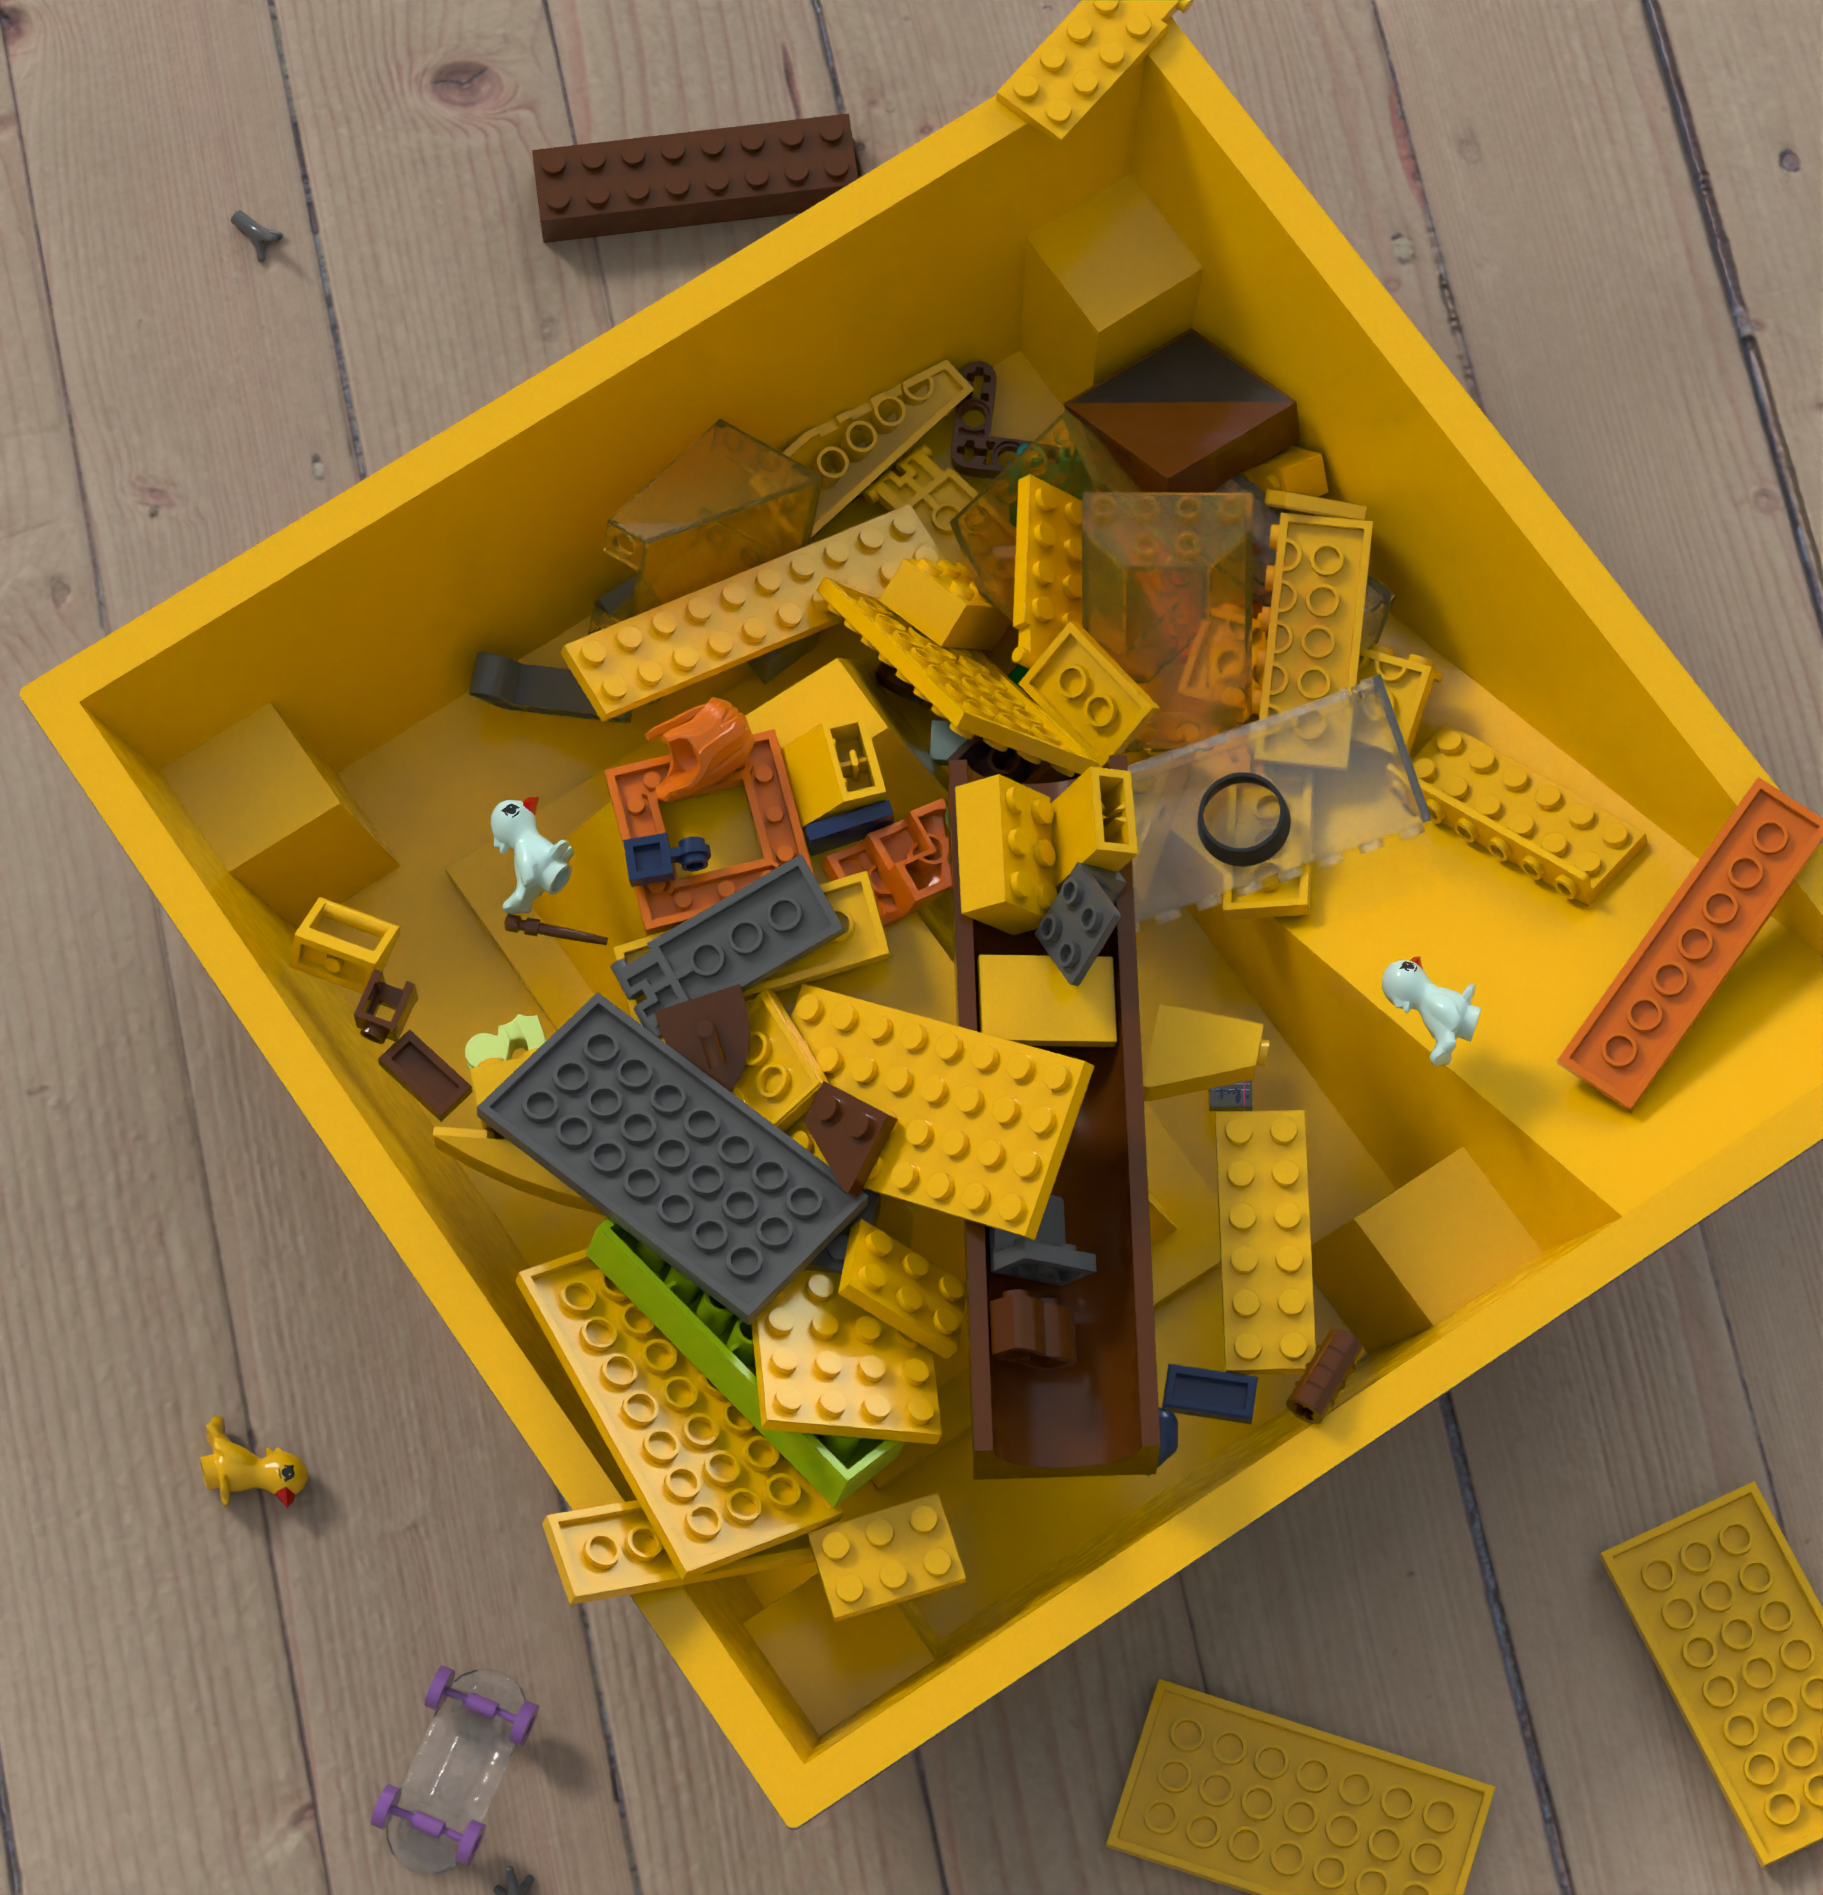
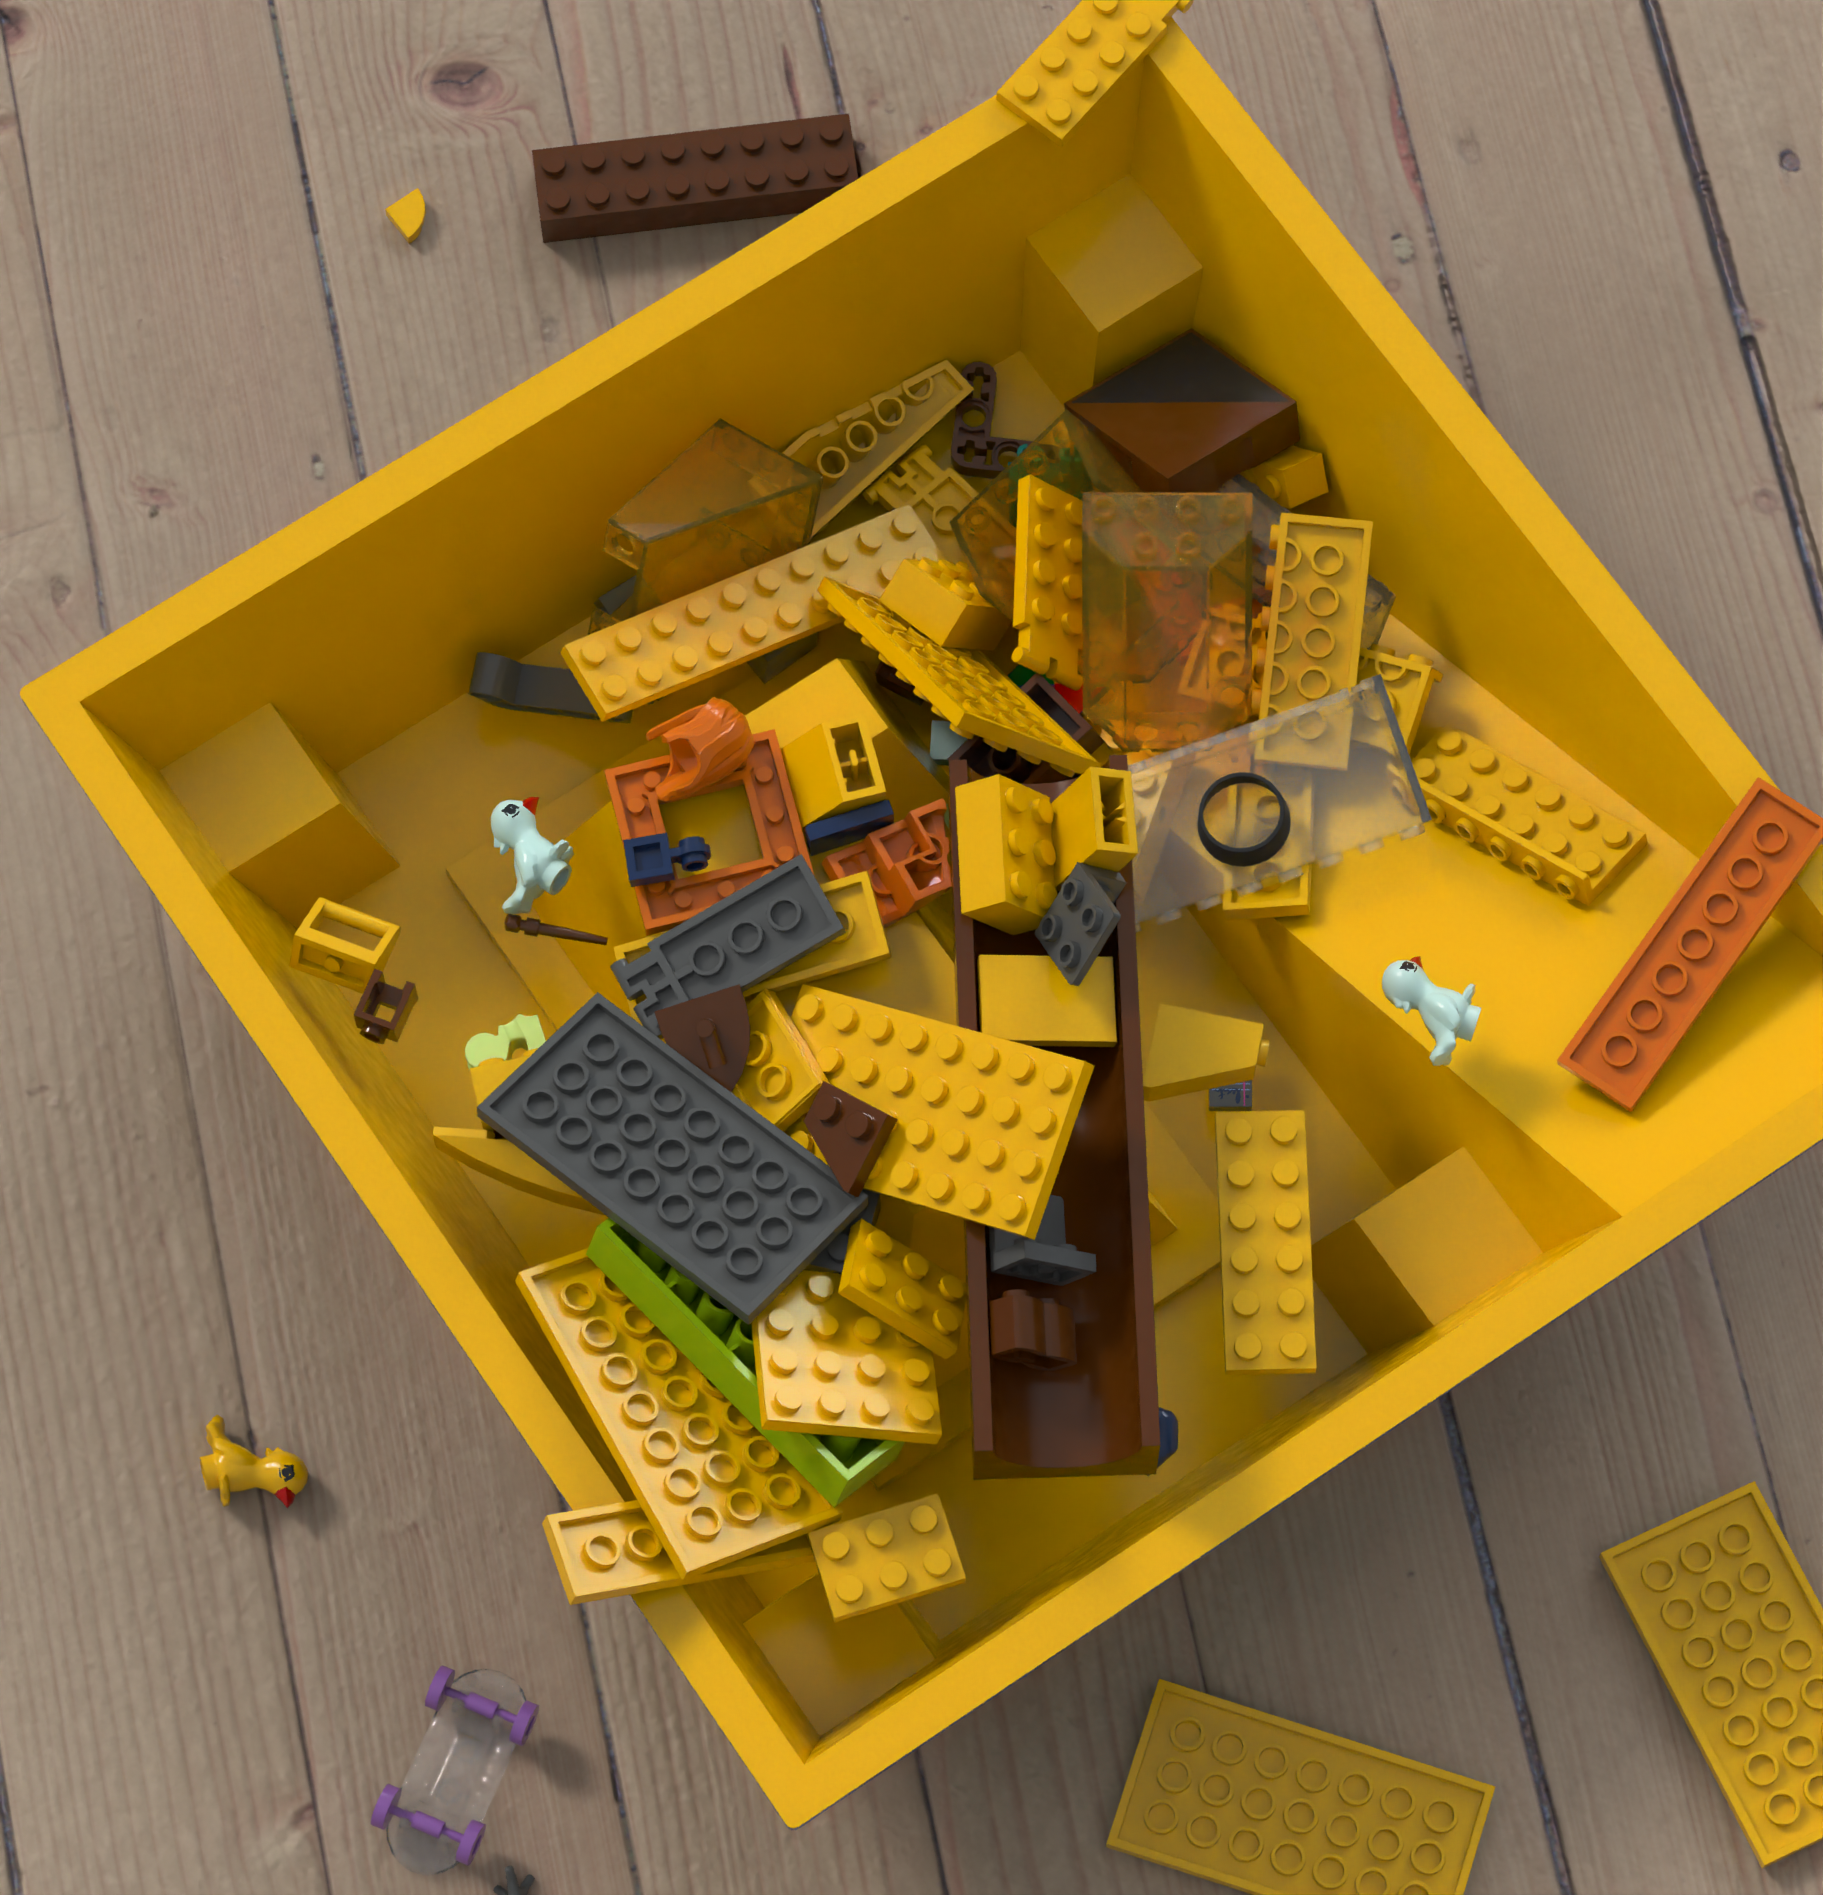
dark grey bar [231,210,283,262] -> none
reddish brown tile [378,1029,472,1122] -> none
yellow plate [1018,621,1160,768] -> none
dark blue tile [1162,1363,1258,1424] -> none
yellow tile [1264,489,1367,520] -> none
reddish brown axle [1286,1329,1365,1424] -> none
none -> yellow tile [385,188,426,244]

